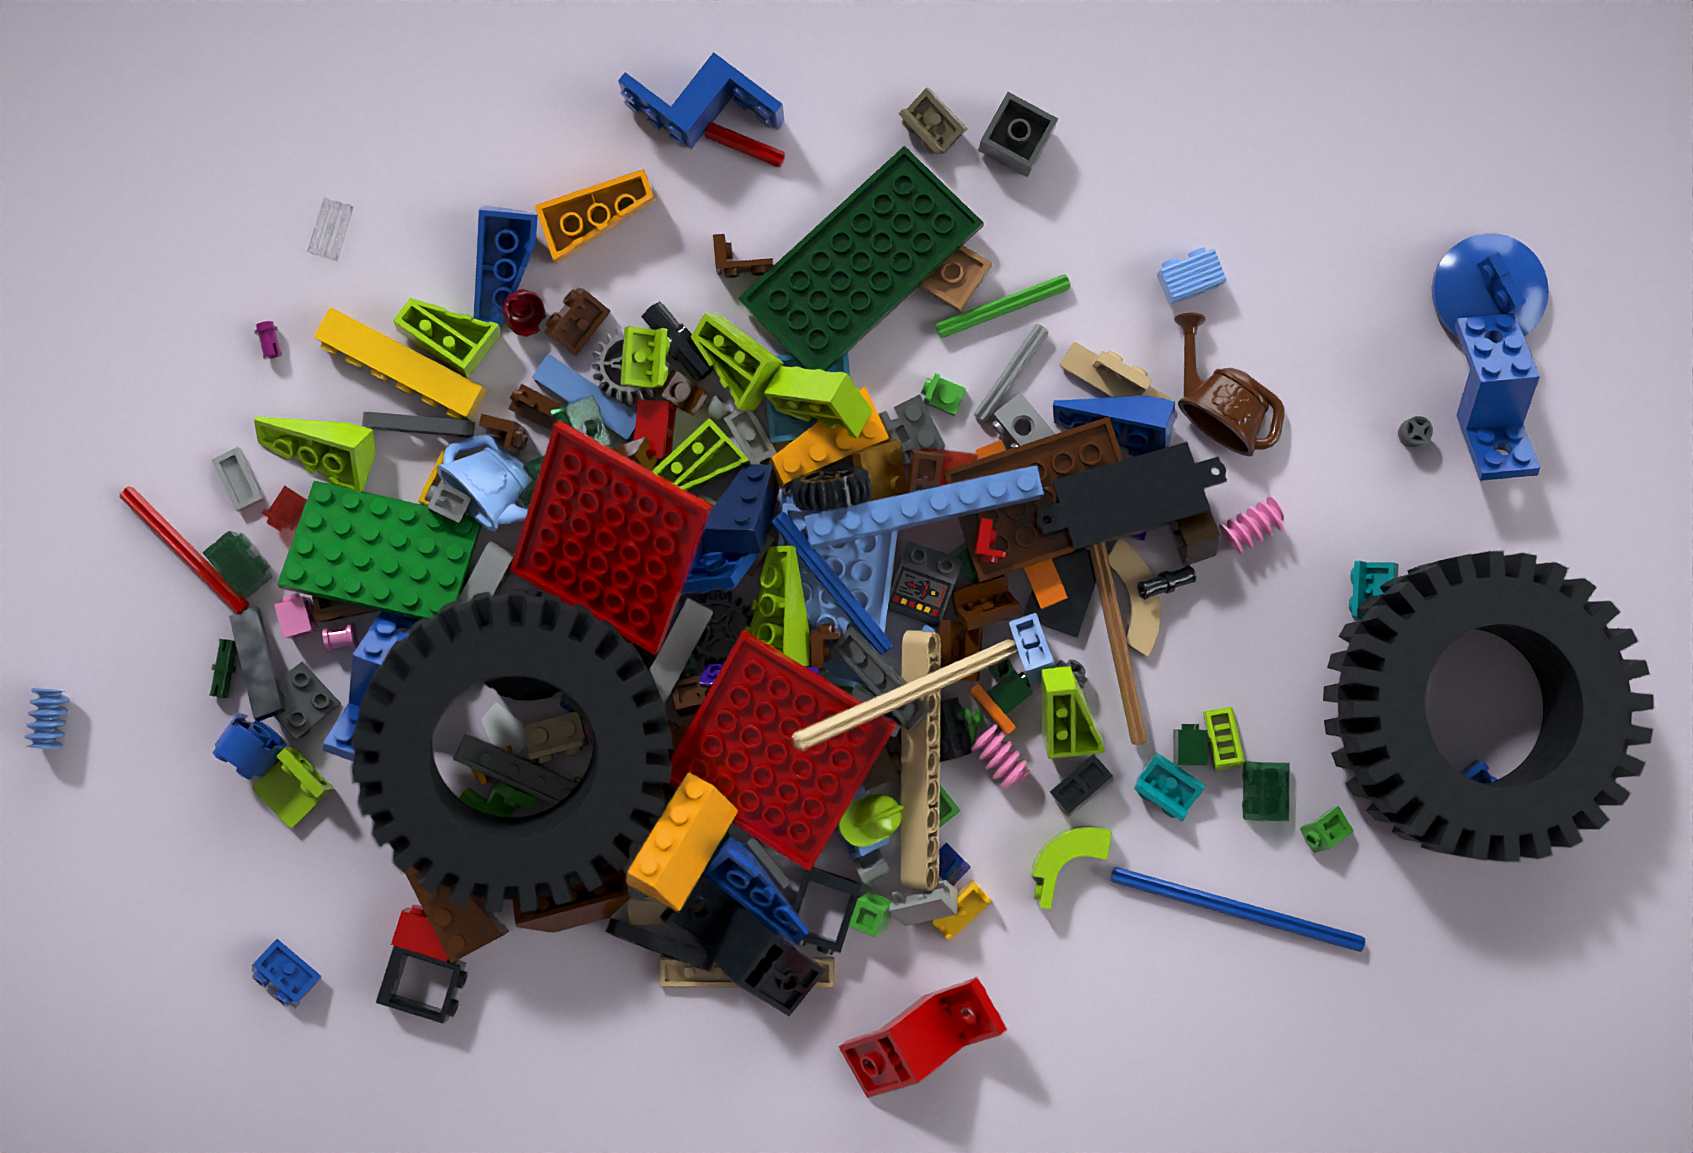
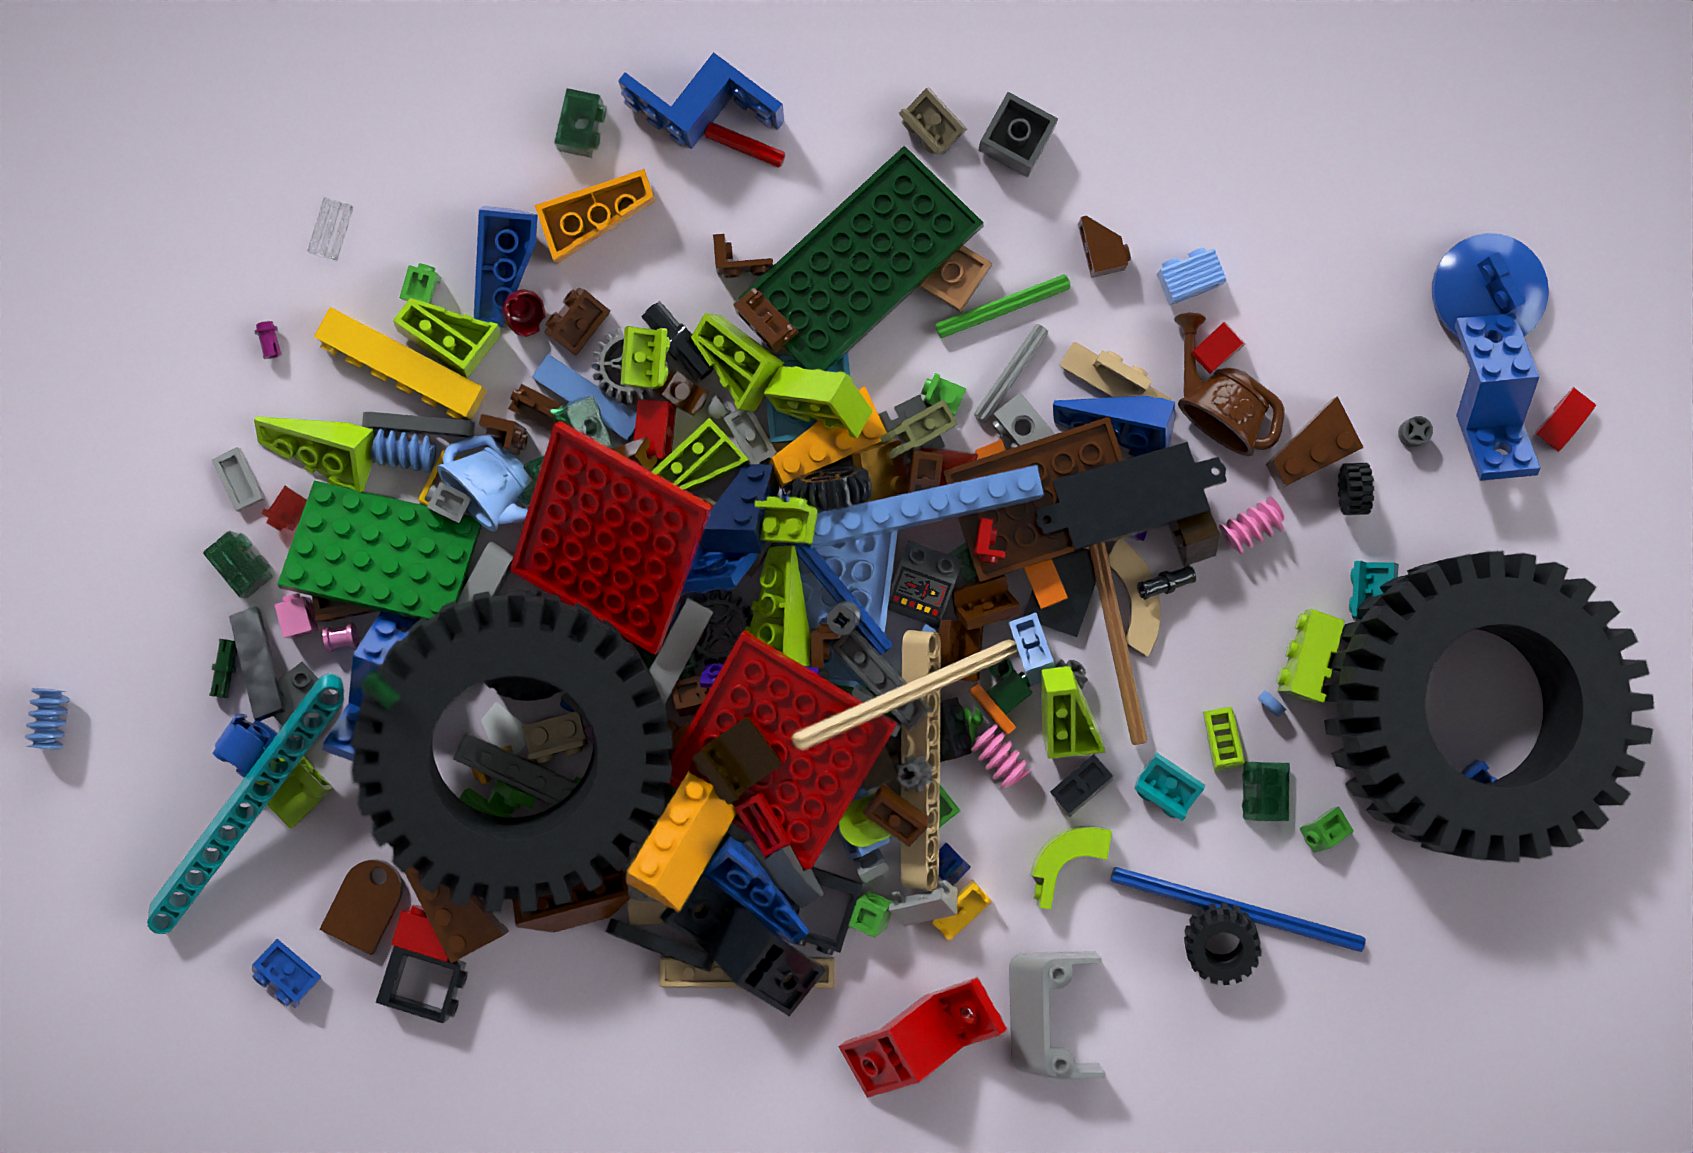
red axle [119,486,249,614] -> none
dark green brick [1173,724,1208,765] -> none
none -> teal beam [147,674,344,934]
none -> reddish brown tile [319,859,403,955]
none -> dark green pin [359,671,401,710]
none -> medium blue piece [371,428,437,473]
none -> bright green bracket [399,263,442,304]
none -> clear green brick [554,88,607,158]
none -> dark brown bracket [692,717,781,805]
none -> reddish brown hinge [733,288,798,353]
none -> red tile [734,791,792,858]
none -> lime bracket [754,497,818,544]
none -> dark grey slope [764,845,825,908]
none -> dark grey wheel [827,601,861,635]
none -> reddish brown slope [862,784,928,847]
none -> olive hinge [880,400,958,459]
none -> dark grey gear [896,755,934,792]
none -> light grey windscreen [1009,951,1105,1079]
none -> reddish brown slope [1078,216,1131,278]
none -> black tyre [1184,903,1262,985]
none -> red slope [1190,322,1246,374]
none -> medium blue tile [1258,690,1287,717]
none -> reddish brown wedge [1266,396,1364,490]
none -> lime wedge [1276,609,1345,703]
none -> black tyre [1337,463,1374,515]
none -> red slope [1535,387,1597,452]

